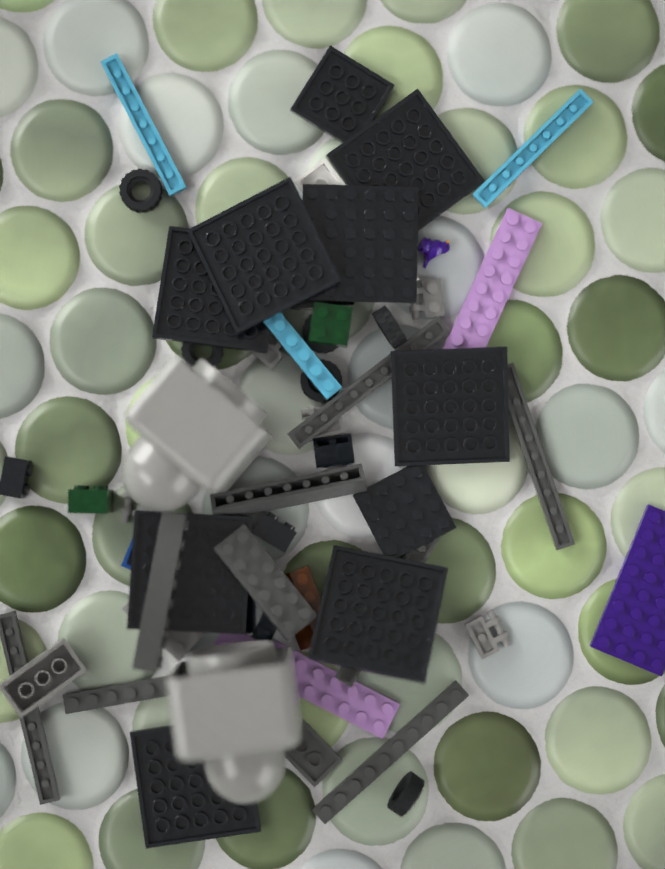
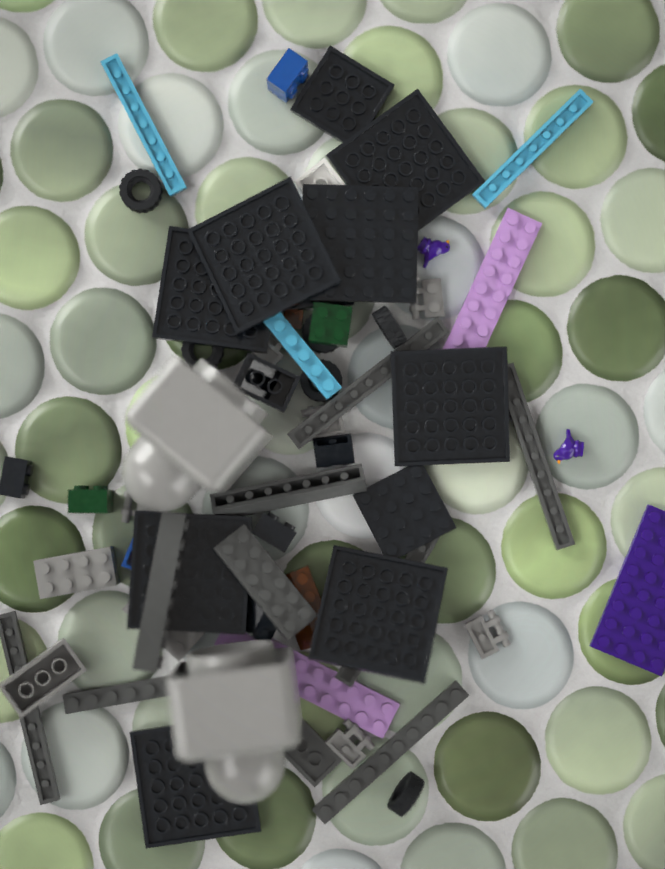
none -> light grey brick [33,546,120,599]
none -> black slope [233,353,301,413]
none -> blue brick [266,48,309,103]
none -> reddish brown plate [284,310,304,330]
none -> light grey plate [325,718,375,770]
none -> dark purple animal [553,429,584,464]

